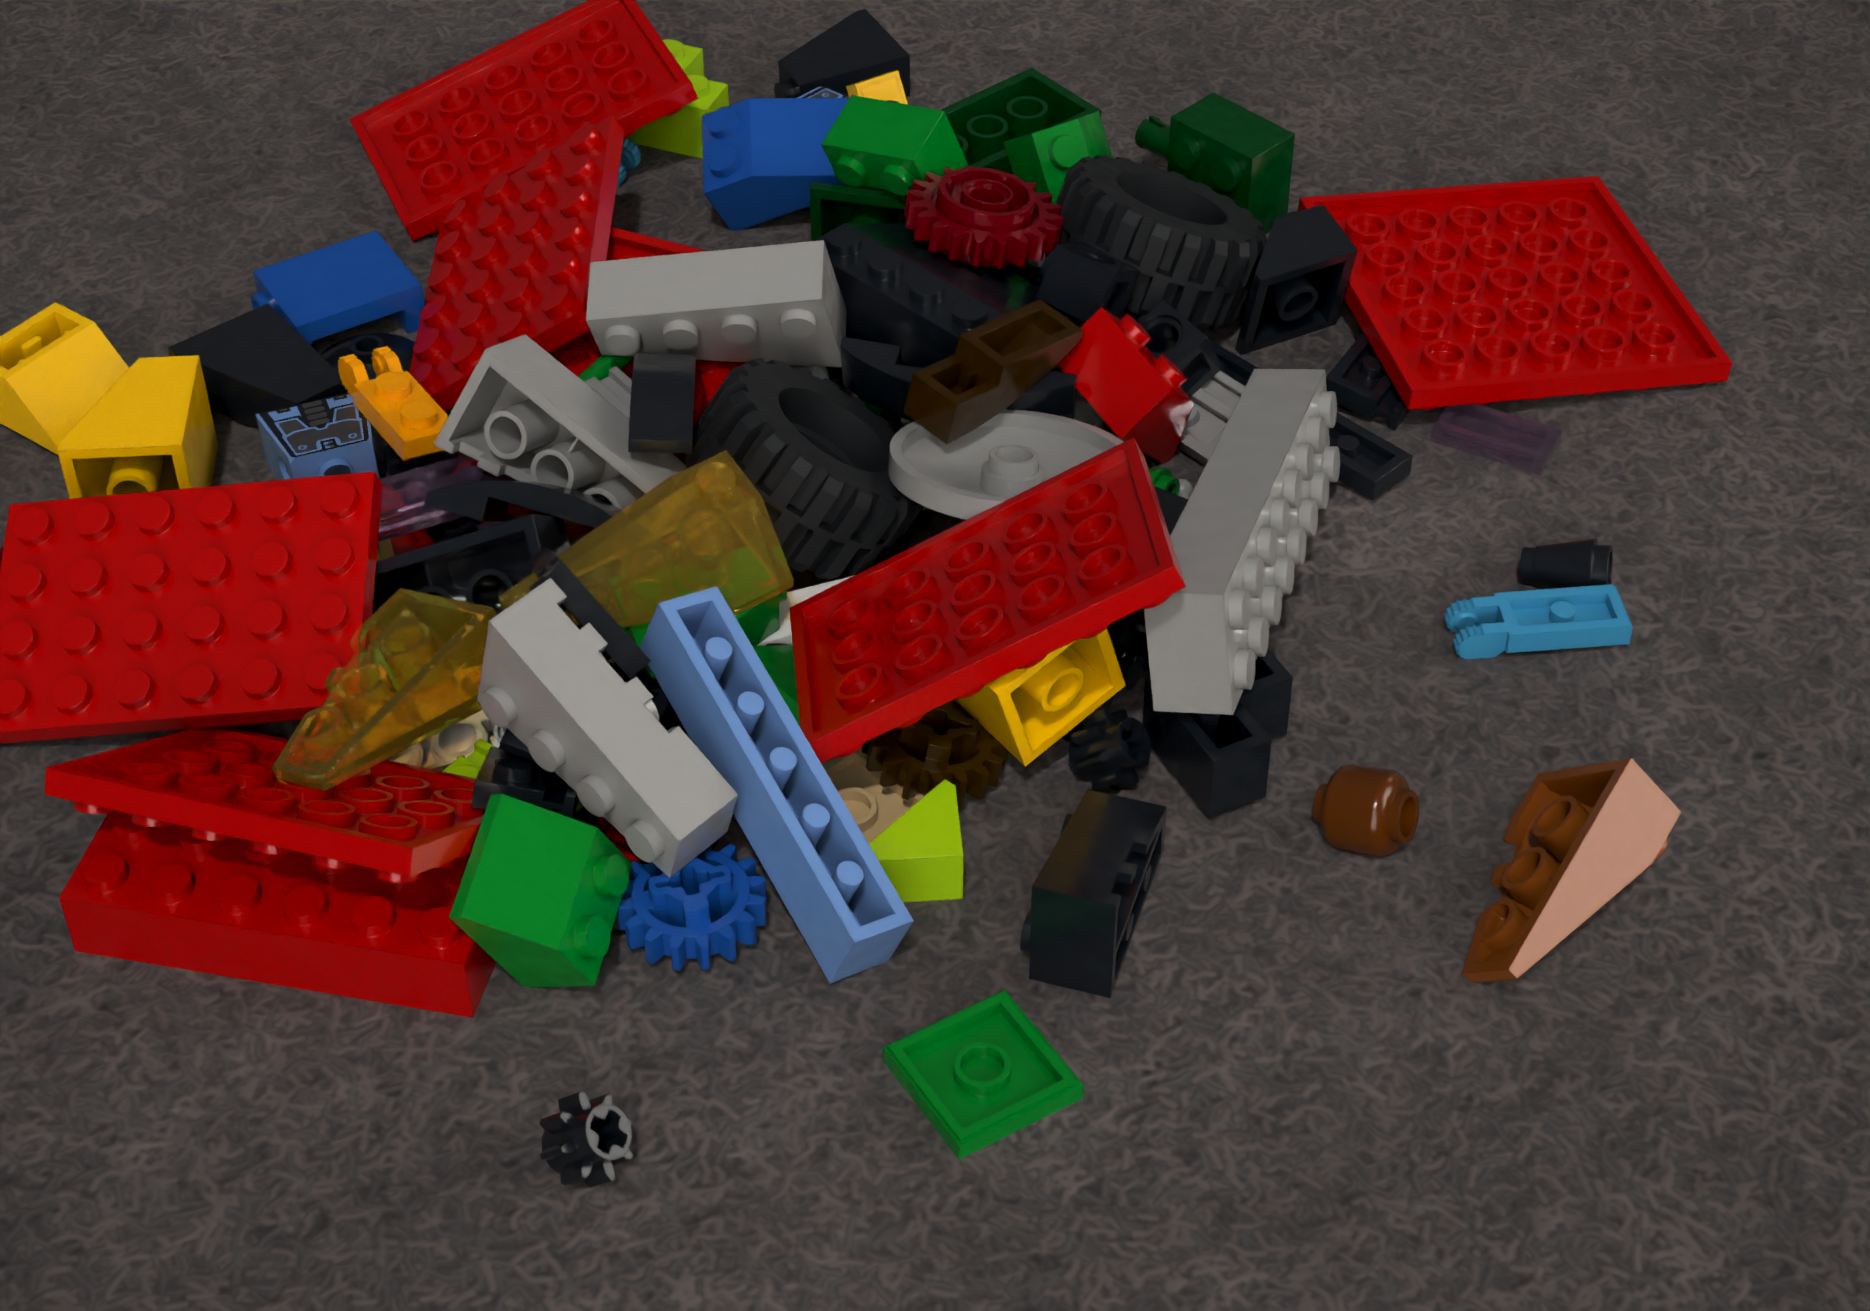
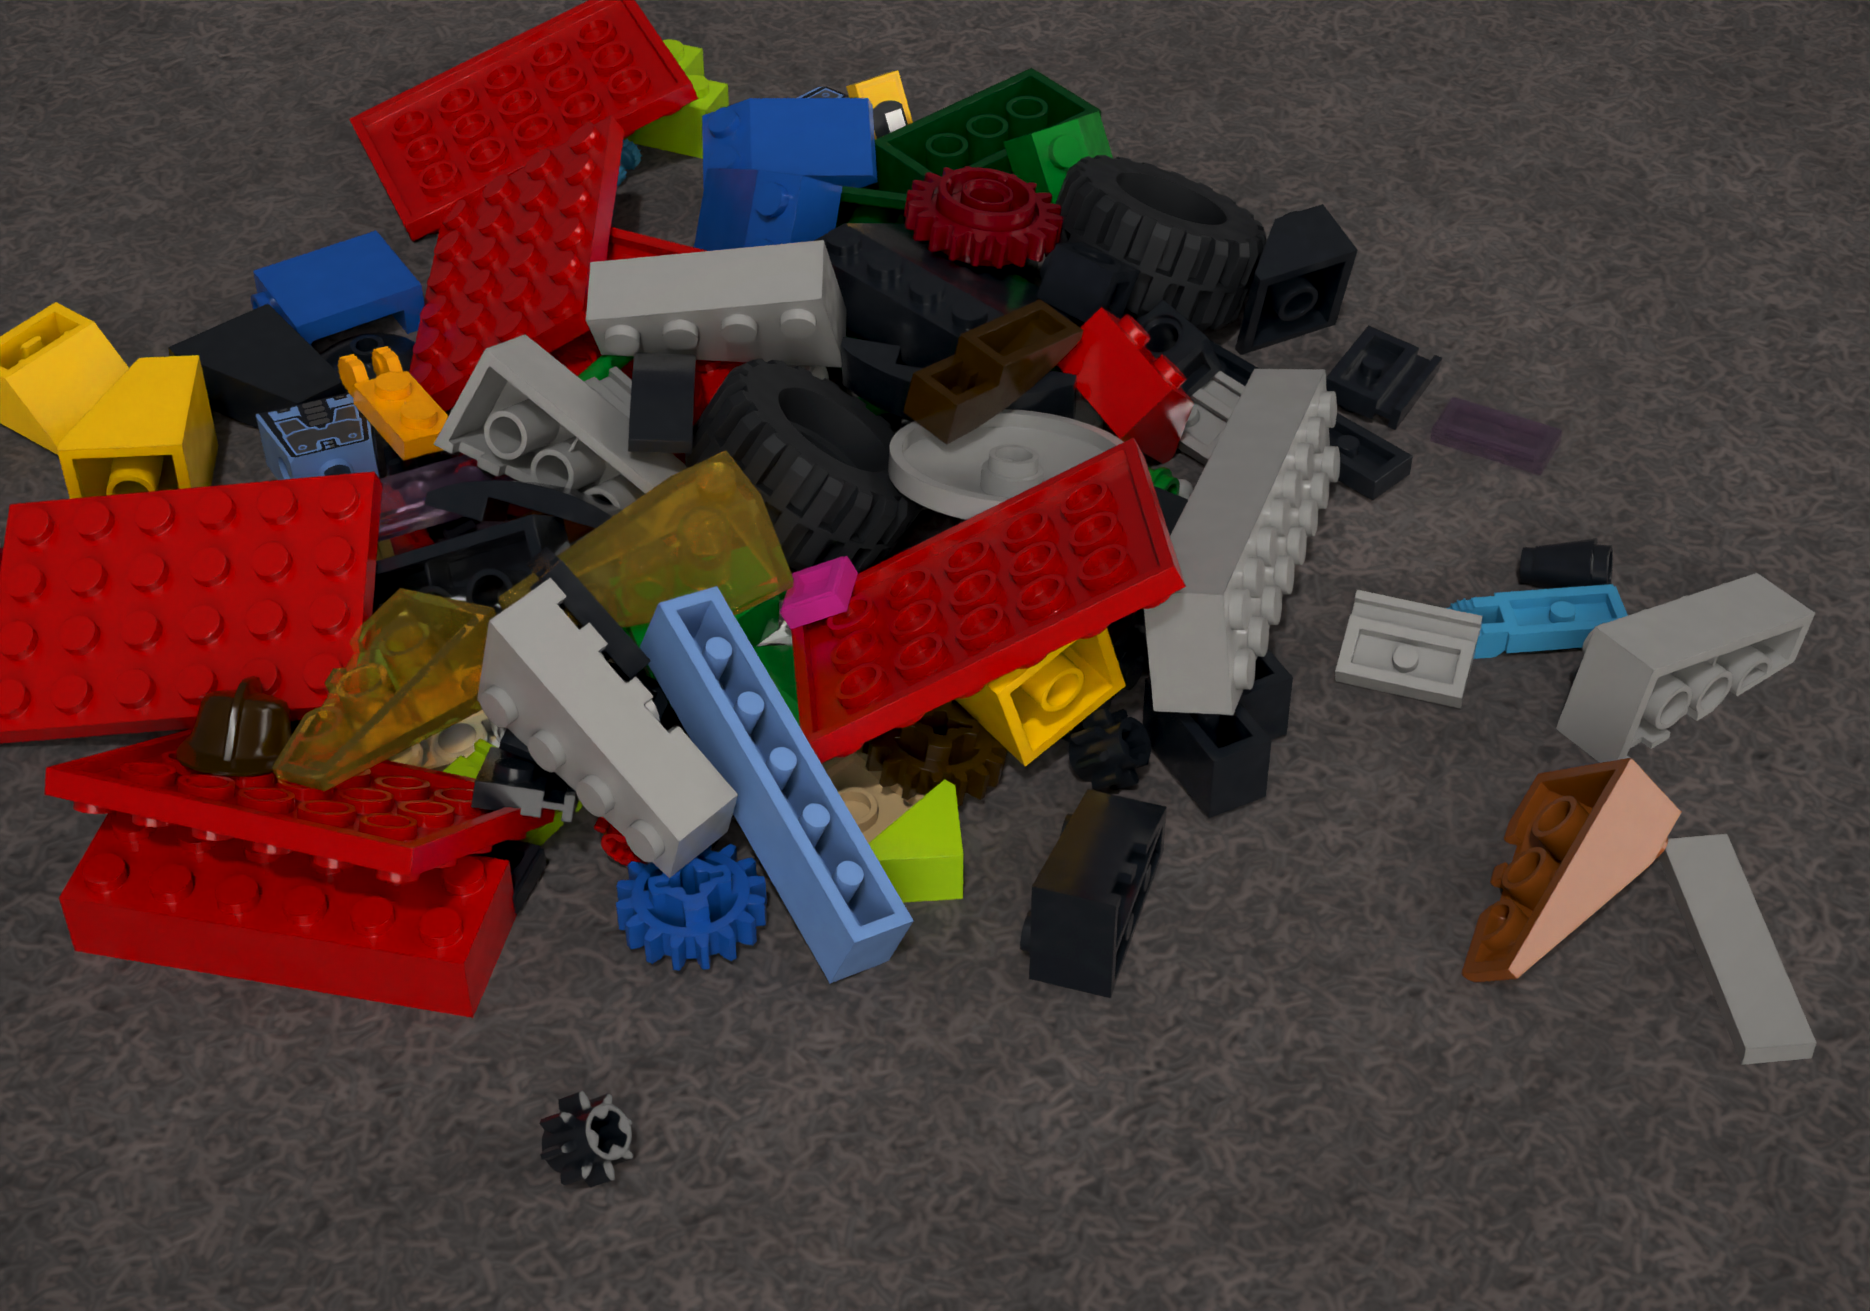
green slope [449,794,632,988] -> none
black slope [774,9,910,98] -> none
green slope [821,95,969,196] -> none
green tile [882,990,1084,1159] -> none
dark green brick [1135,92,1295,234] -> none
red plate [1297,176,1733,410] -> none
reddish brown head [1313,764,1419,857] -> none
none -> dark brown piece [176,676,298,777]
none -> blue slope [694,168,842,251]
none -> dark pink tile [780,556,858,629]
none -> light grey plate [1335,590,1483,709]
none -> light grey wedge [1556,573,1815,763]
none -> light grey tile [1658,834,1816,1065]

